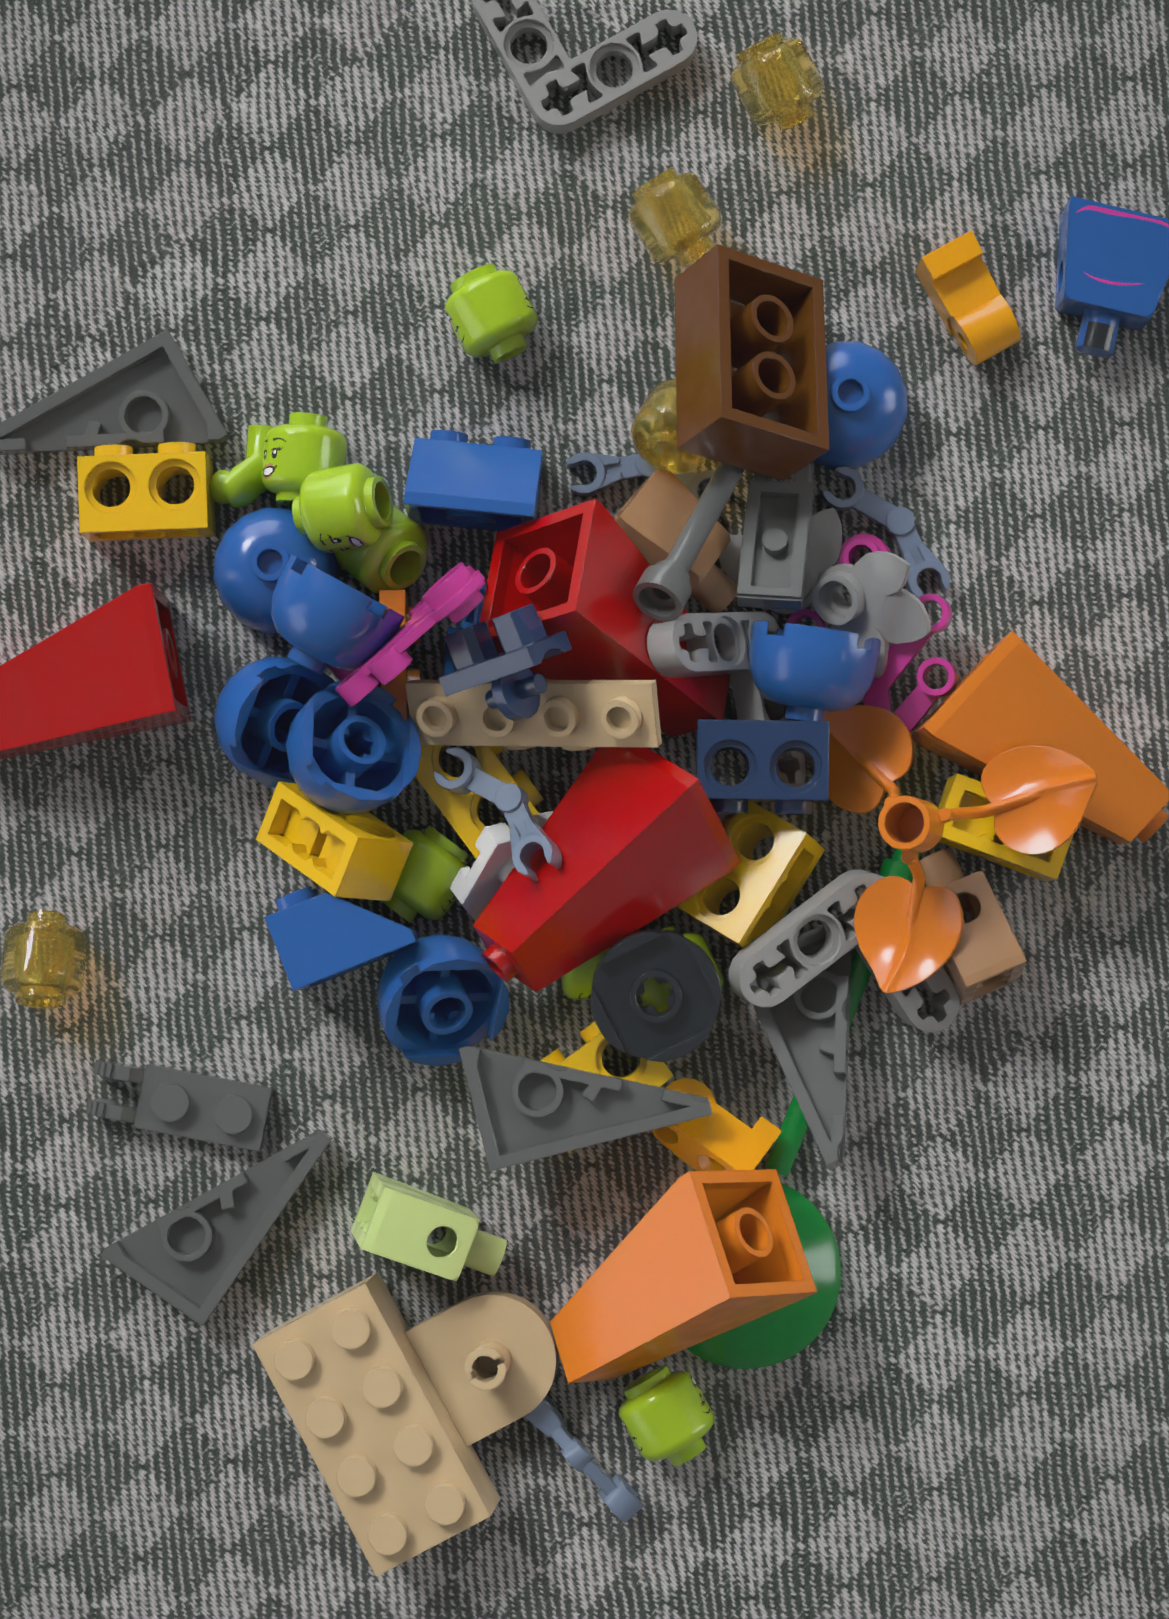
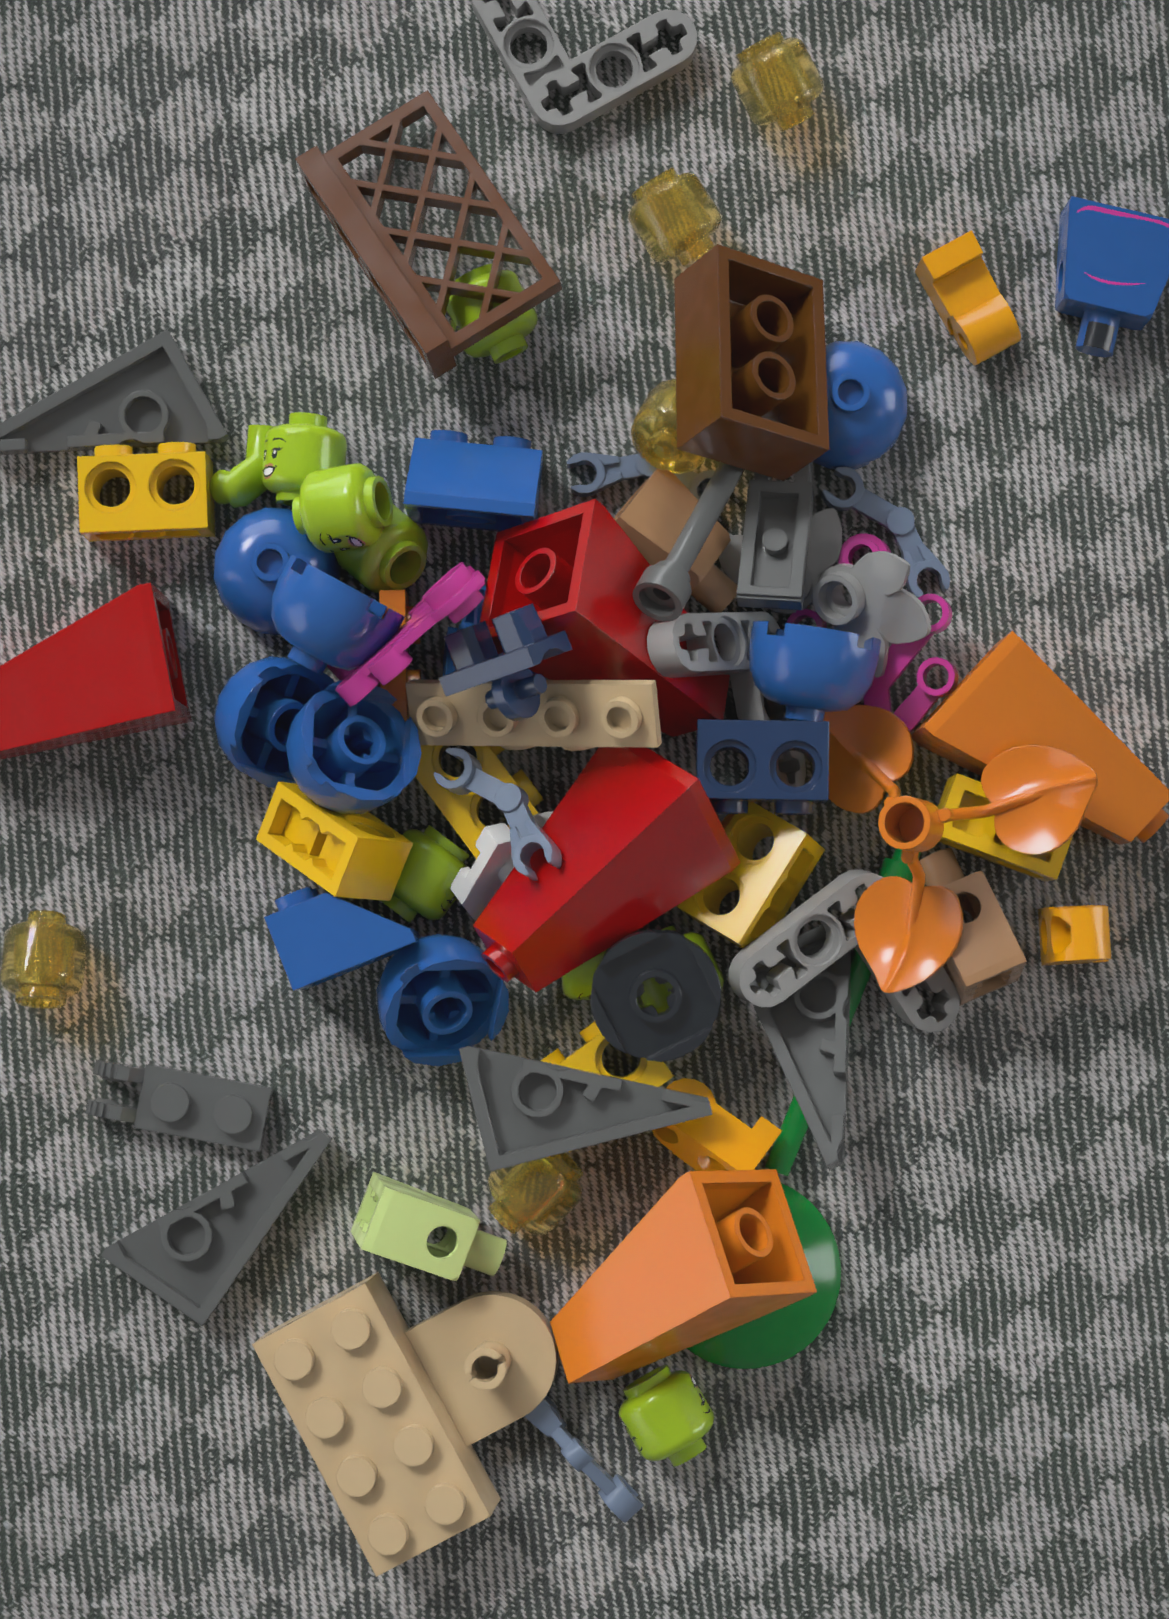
none -> reddish brown fence [295,90,562,379]
none -> clear yellow head [487,1152,583,1235]
none -> light orange leg [1038,905,1111,966]

